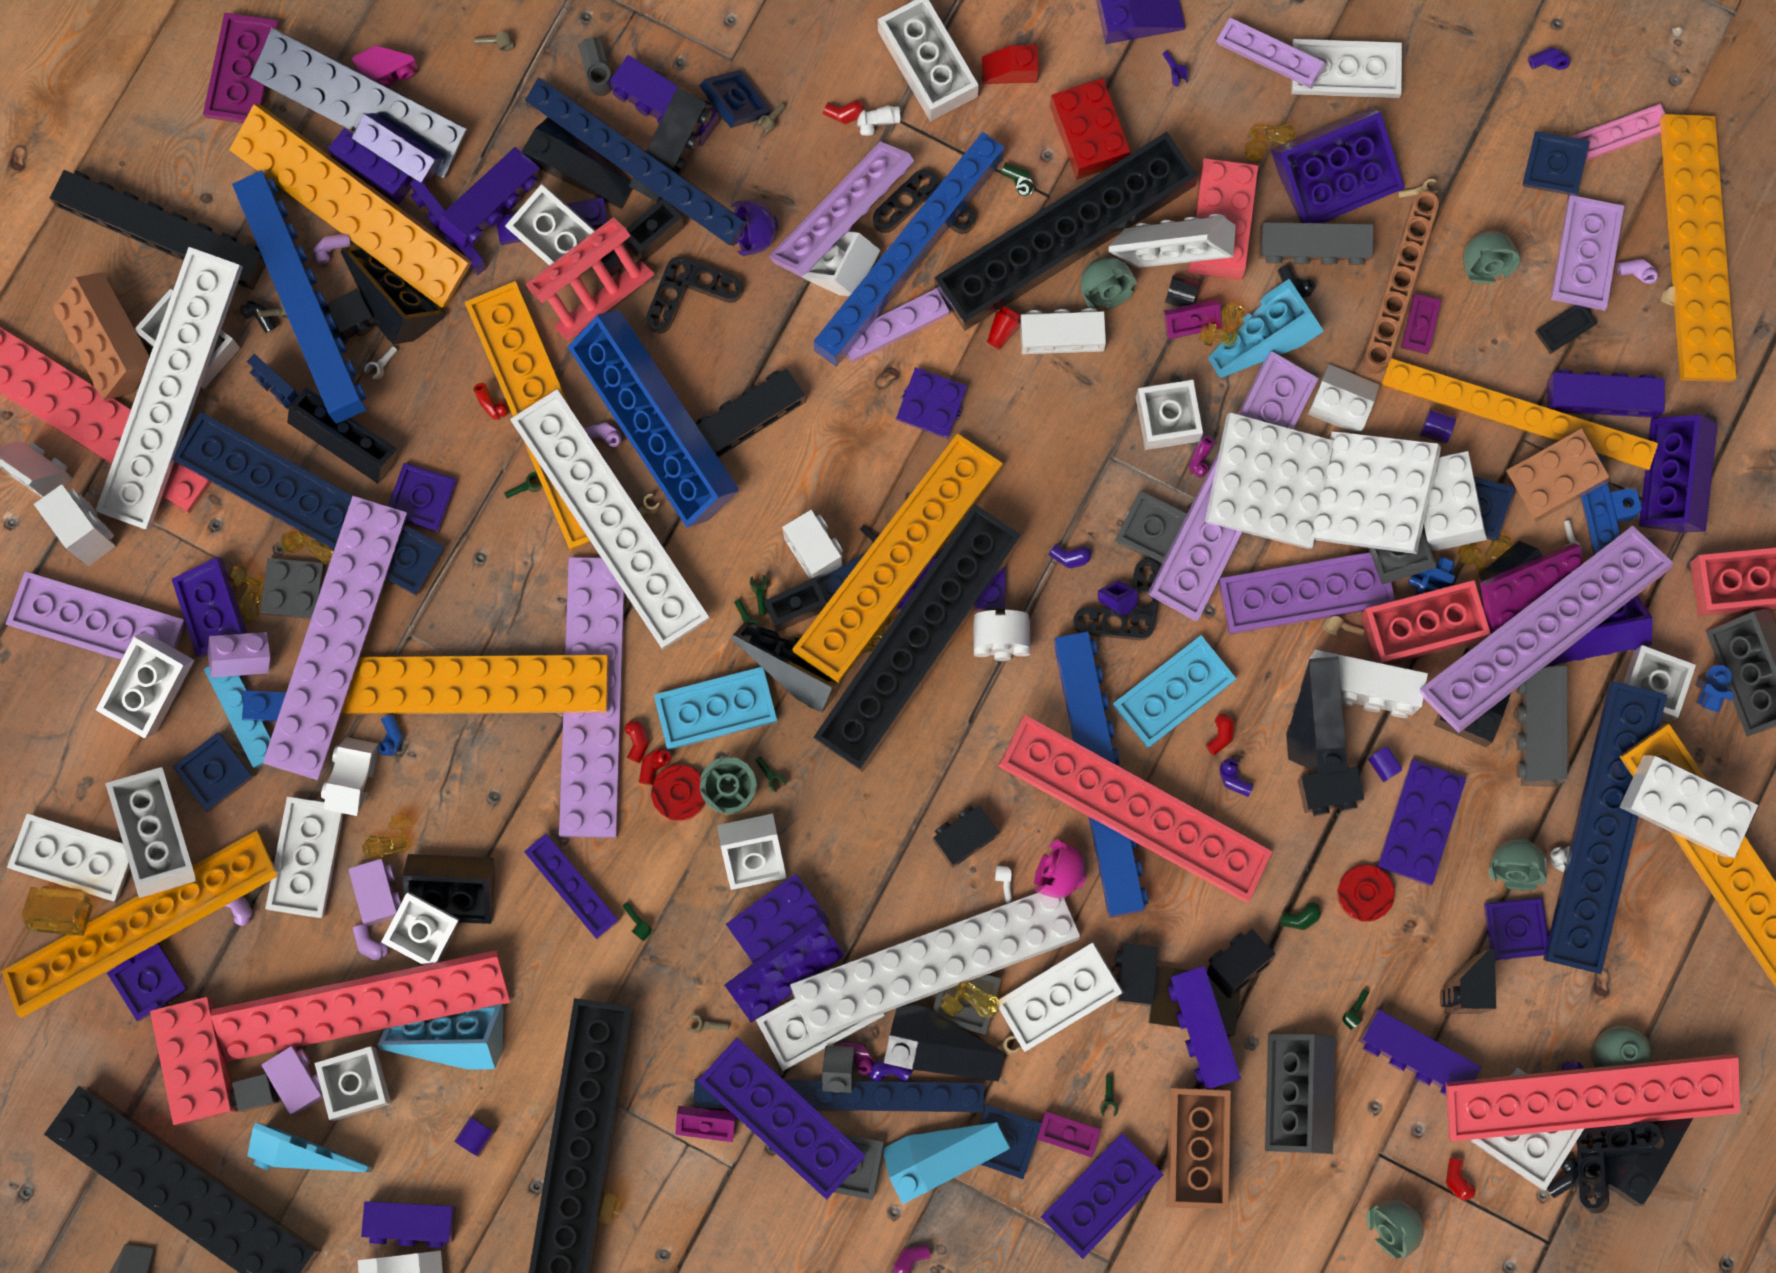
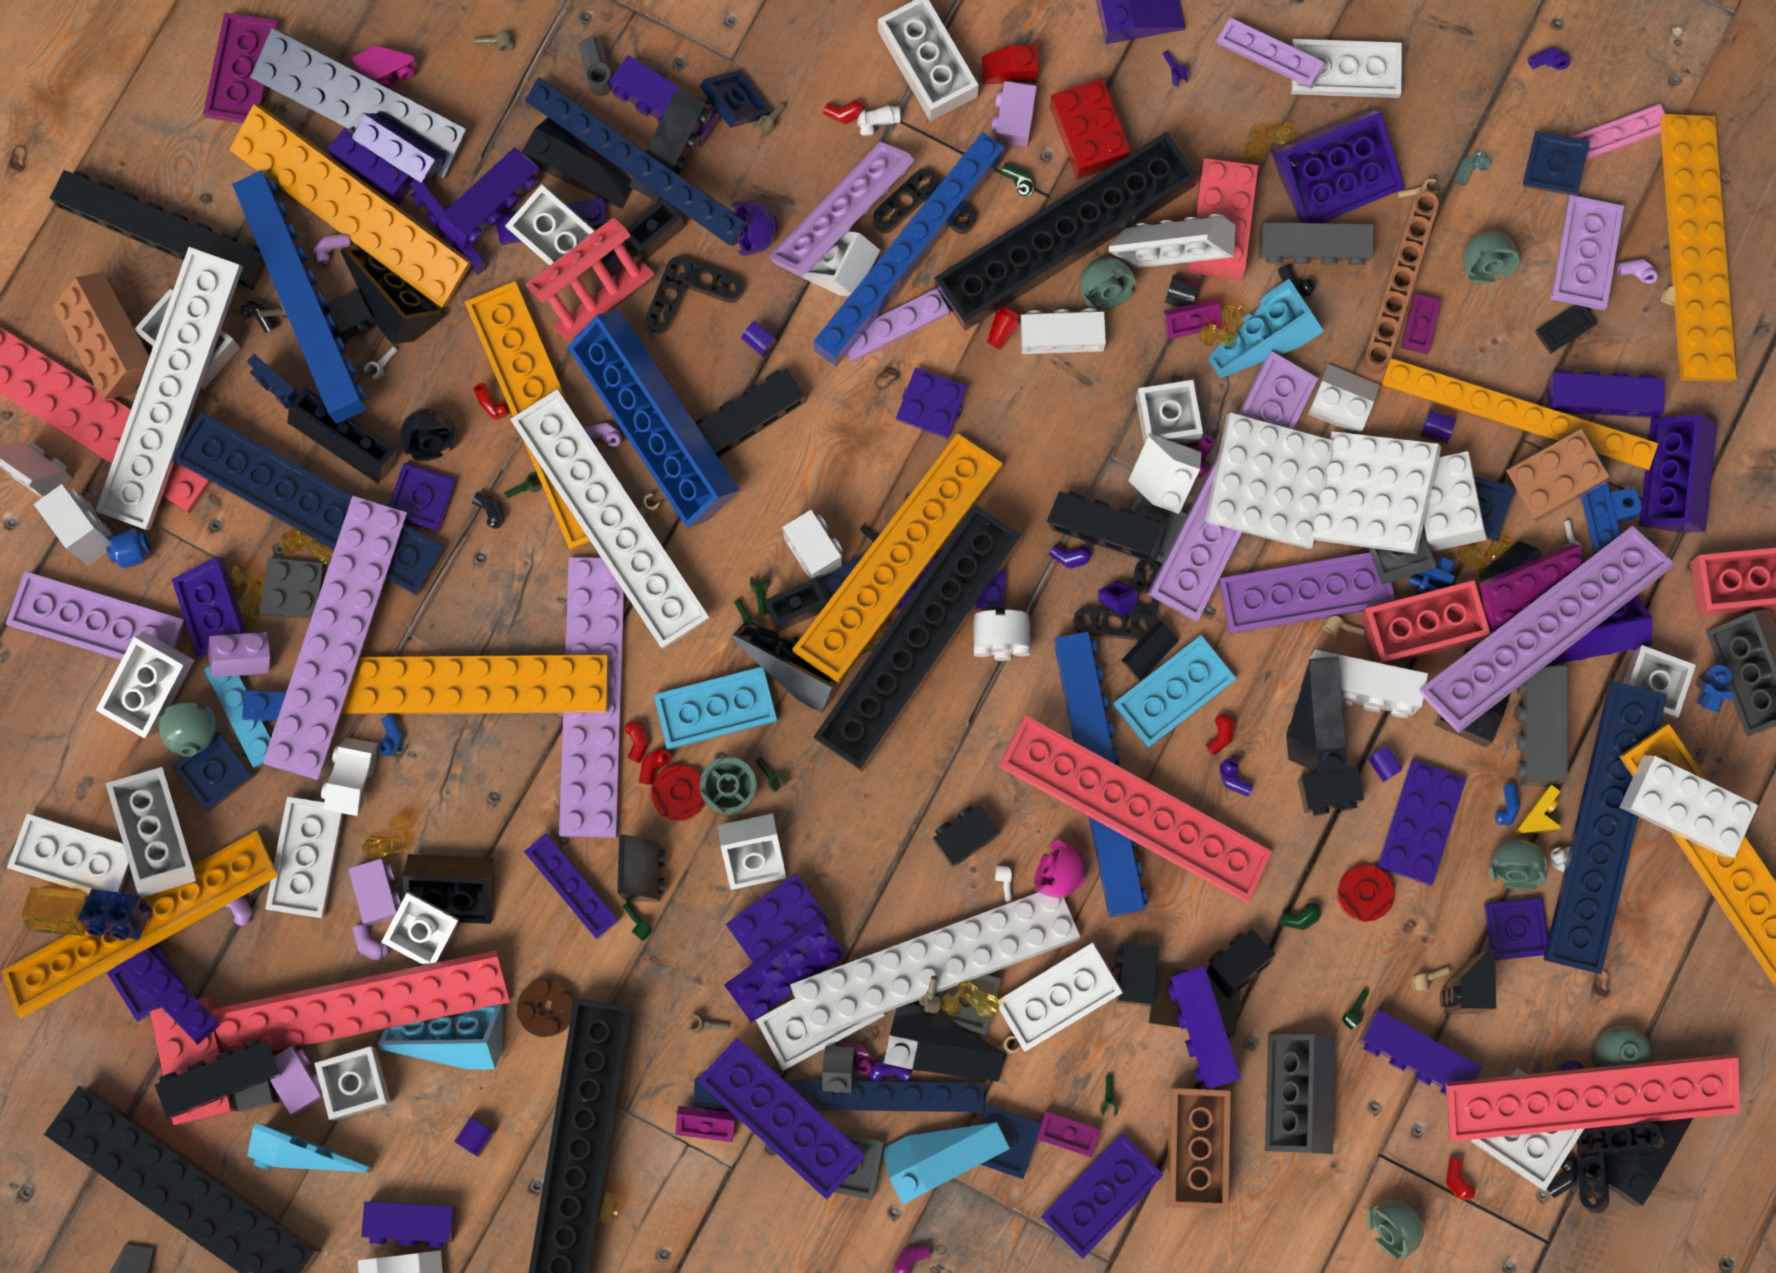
none -> clear blue brick [77,889,152,940]
none -> blue head [106,528,151,569]
none -> dark purple plate [123,949,220,1045]
none -> black brick [154,1039,280,1120]
none -> sand green cylinder [158,703,216,756]
none -> black cylinder [400,408,458,461]
none -> black arm [472,491,505,529]
none -> reddish brown plate [517,980,574,1037]
none -> black slope [617,835,666,902]
none -> dark purple brick [741,321,777,357]
none -> dark tan hand [919,976,941,1013]
none -> lavender brick [991,81,1037,147]
none -> black brick [1047,491,1167,564]
none -> black tile [1121,620,1179,681]
none -> white slope [1128,433,1201,514]
none -> tan hand [1411,967,1450,991]
none -> clear light blue arm [1454,152,1492,185]
none -> blue arm [1495,784,1521,826]
none -> yellow slope [1512,785,1562,836]

